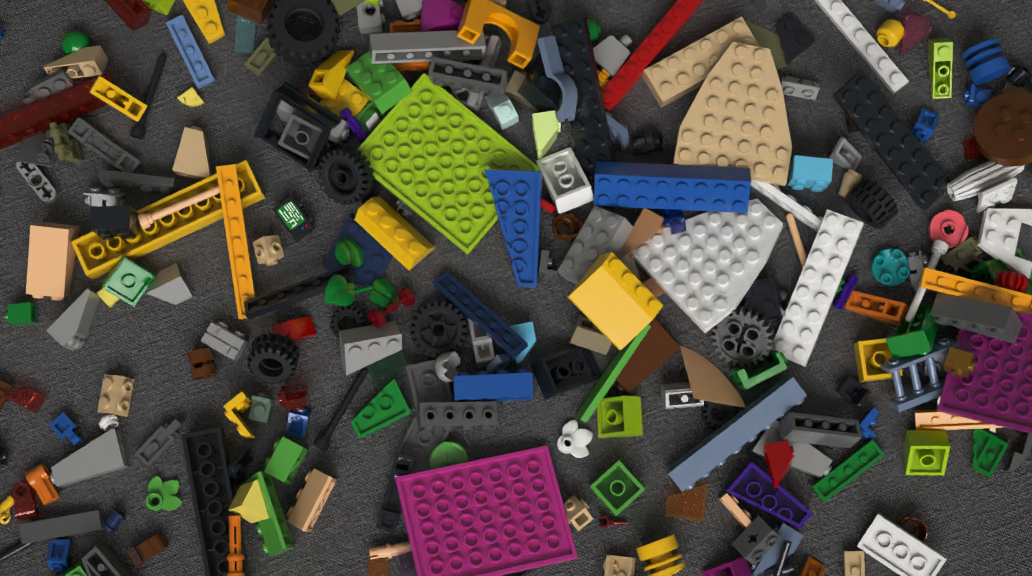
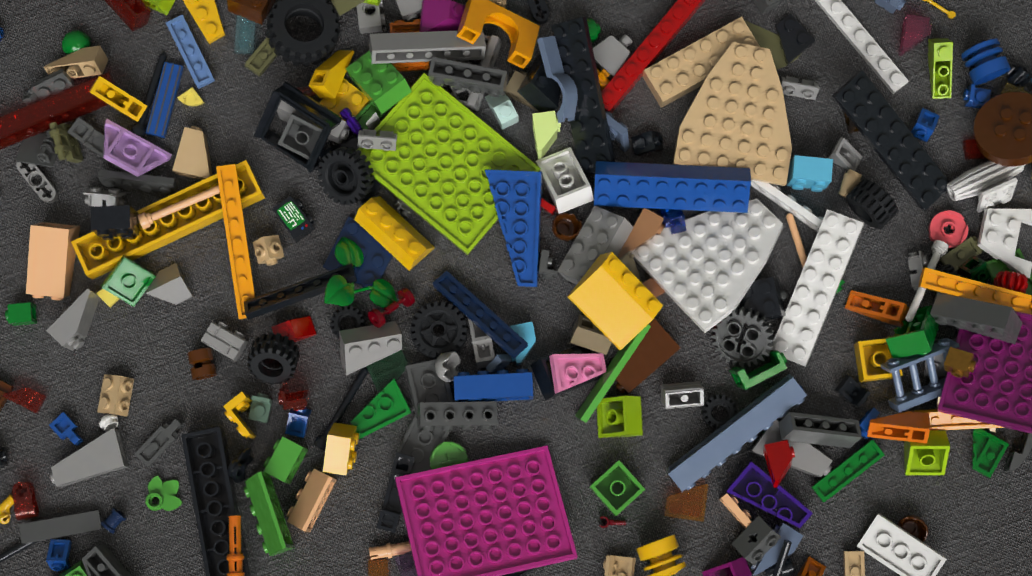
orange piece [25,463,60,505] -> none
reddish brown leg [127,533,169,567] -> none
light yellow slope [228,480,269,523] -> none
white plate [557,420,593,458] -> none
tan brick [564,495,593,531] -> none
light nougat sticker [680,346,746,408] -> none
dark purple axle [833,274,859,310] -> none
teal dish [871,248,910,286] -> none
yellow head [876,19,905,47] -> none
none -> lavender wing [103,119,172,177]
none -> blue tile [146,62,184,138]
none -> yellow brick [323,422,359,475]
none -> light grey hinge [358,129,397,151]
none -> bright pink wing [549,353,607,394]
none -> orange slope [867,411,930,444]

